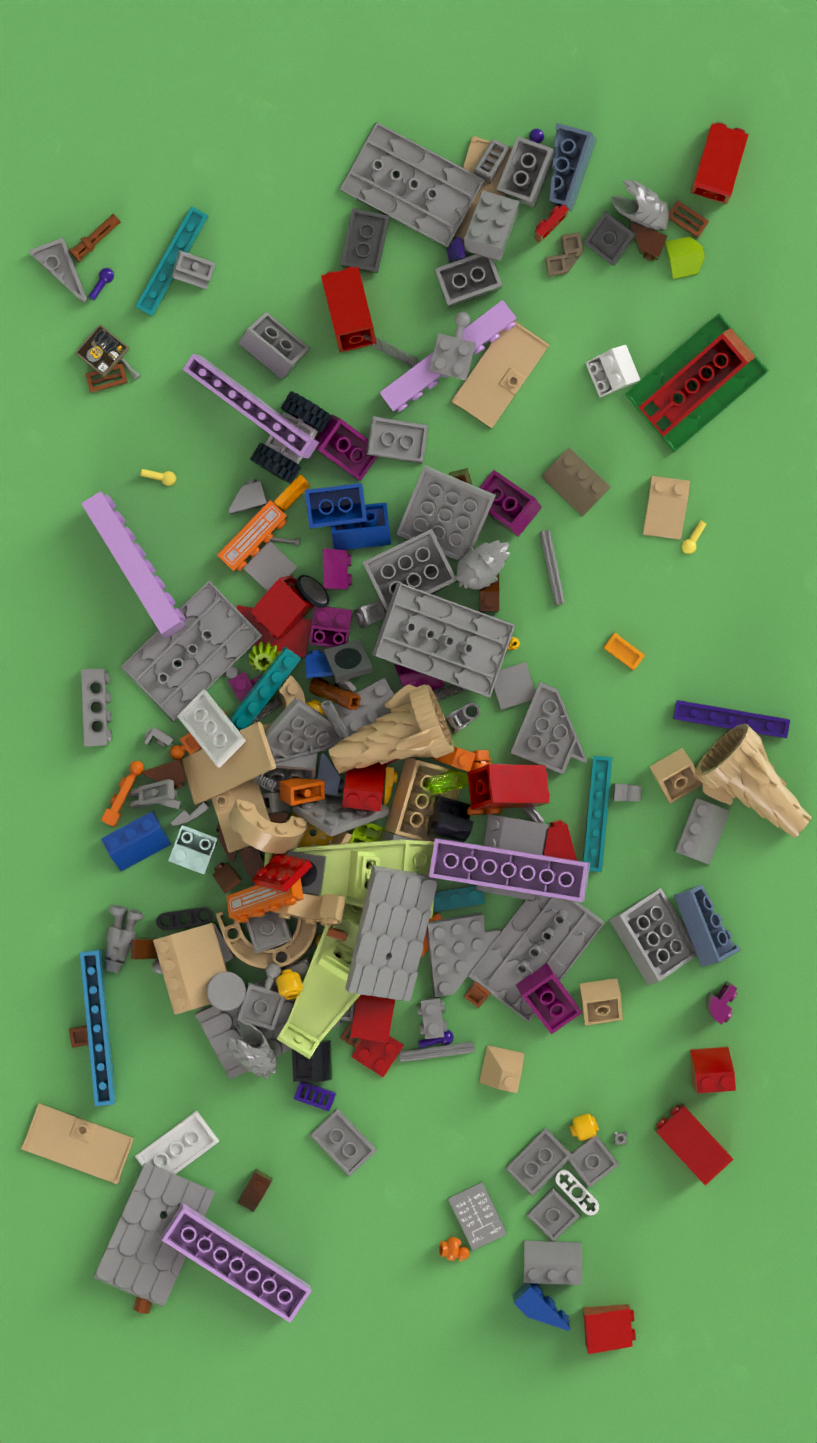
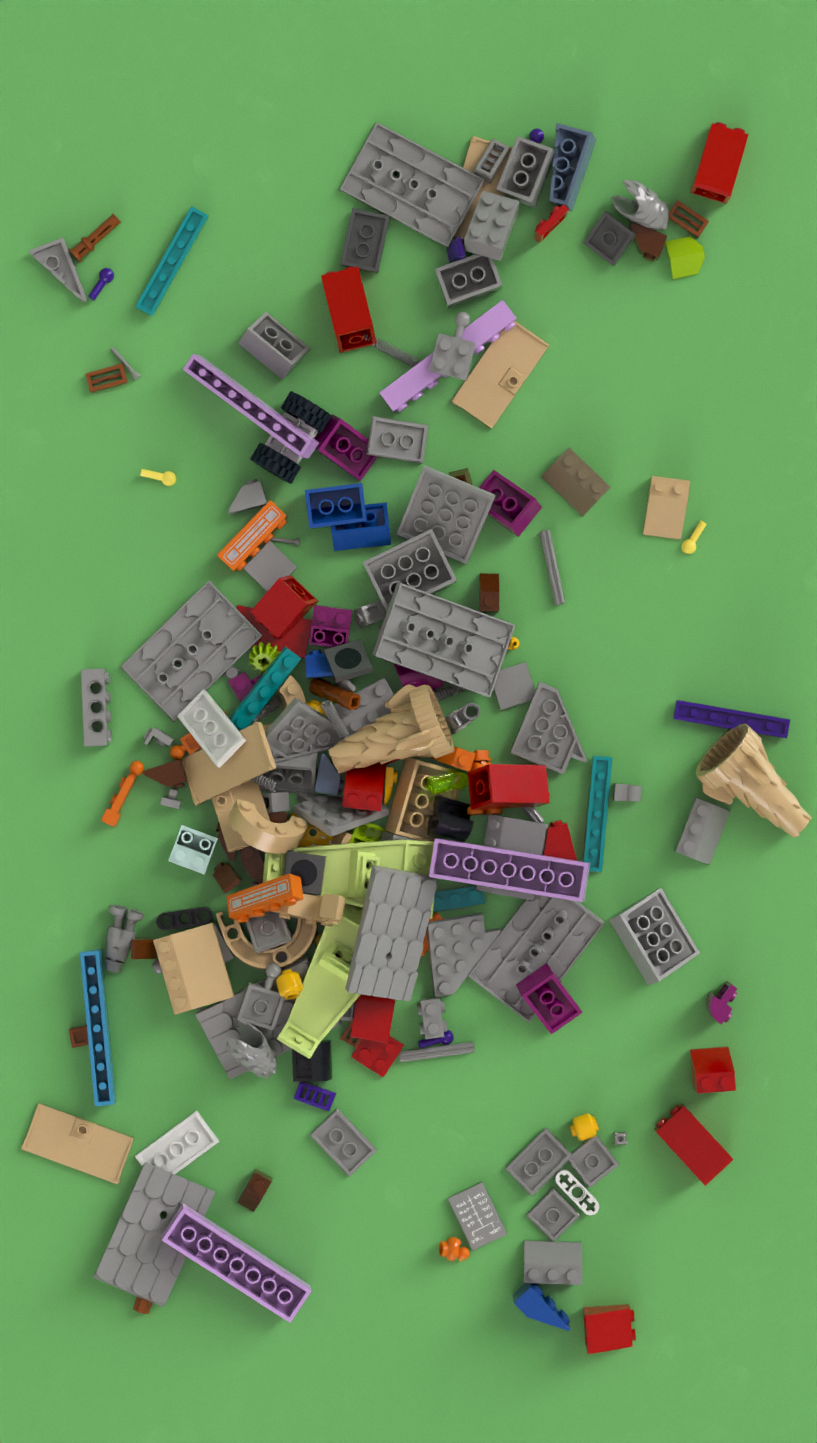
tile [75,325,129,378] -> none
lavender brick [81,491,186,638] -> none
blue slope [101,811,172,871] -> none
light grey hinge [129,779,174,809] -> none
light grey plate [170,250,216,290] -> none
light grey slope [171,802,210,826] -> none
light grey tile [206,972,246,1011] -> none
red plate [252,854,312,892] -> none
light orange tile [274,474,310,512] -> none
orange slope [279,778,325,806] -> none
light grey wheel [296,575,329,608] -> none
magenta slope [323,549,352,591] -> none
dark orange tile [326,927,348,941] -> none
light grey head [455,540,510,590] -> none
dark orange tile [464,981,491,1008] -> none
tan slope [479,1045,525,1093] -> none
dark tan tile [545,233,583,277] -> none
tan slope [579,978,623,1026] -> none
white slope [585,345,640,398] -> none
light orange tile [603,632,645,671] -> none
piece [625,313,769,452] -> none
tan slope [649,748,702,804] -> none
sand blue wedge [674,885,740,967] -> none

